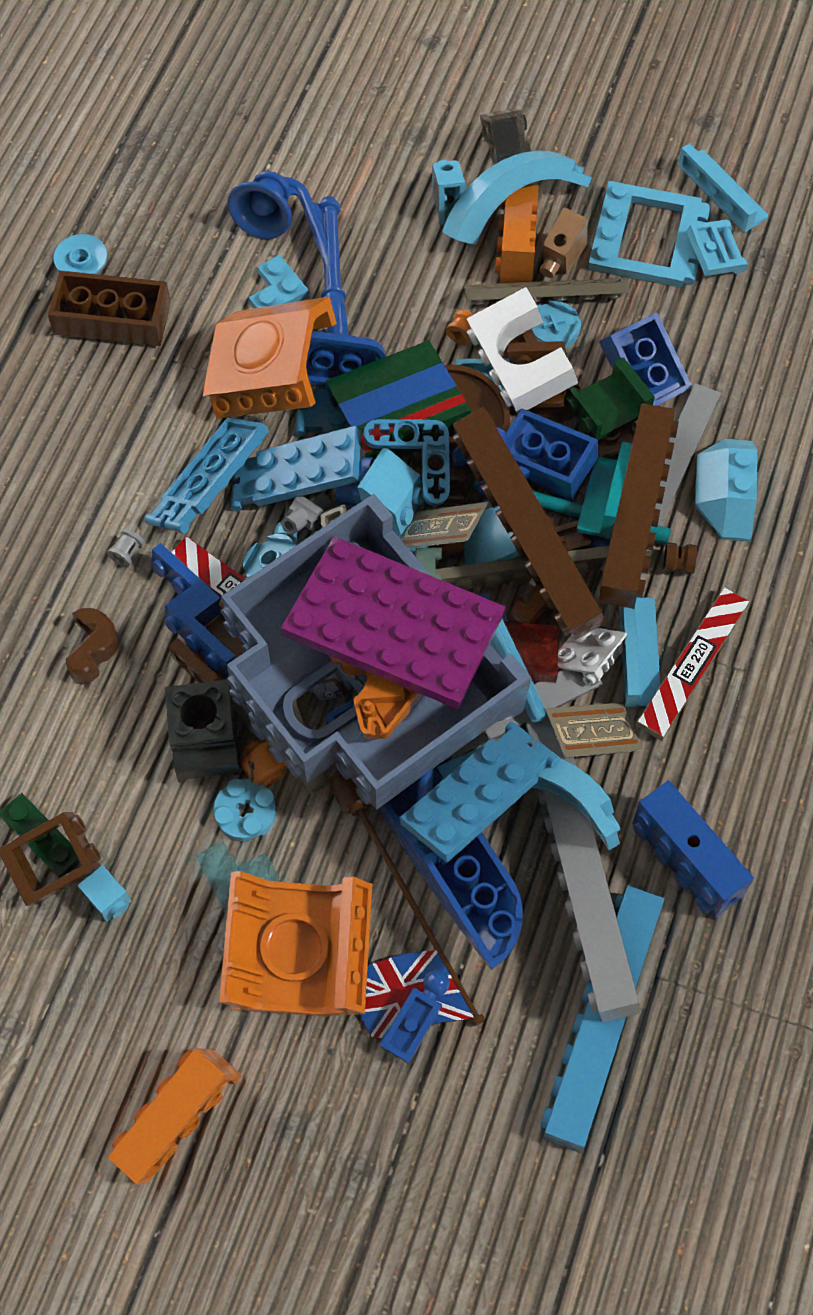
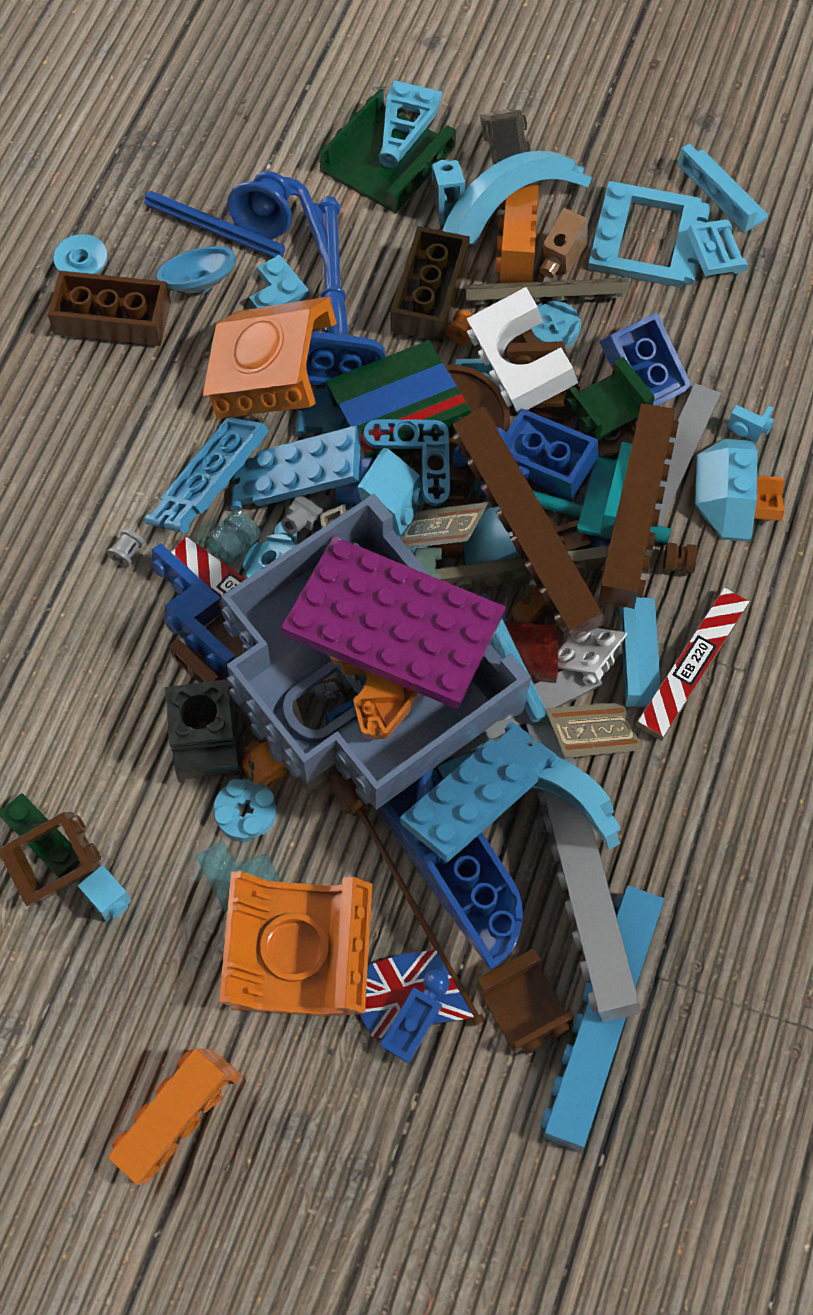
reddish brown animal [66,608,119,684] -> none
blue brick [632,780,754,920] -> none
none -> blue axle [144,191,286,258]
none -> dark azure dish [157,246,236,293]
none -> clear light blue wheel [206,509,262,564]
none -> dark green panel [319,88,456,214]
none -> medium azure plate [378,80,443,168]
none -> dark brown brick [390,226,470,342]
none -> reddish brown panel [476,948,575,1056]
none -> medium azure bracket [727,405,775,442]
none -> orange bracket [754,476,785,521]

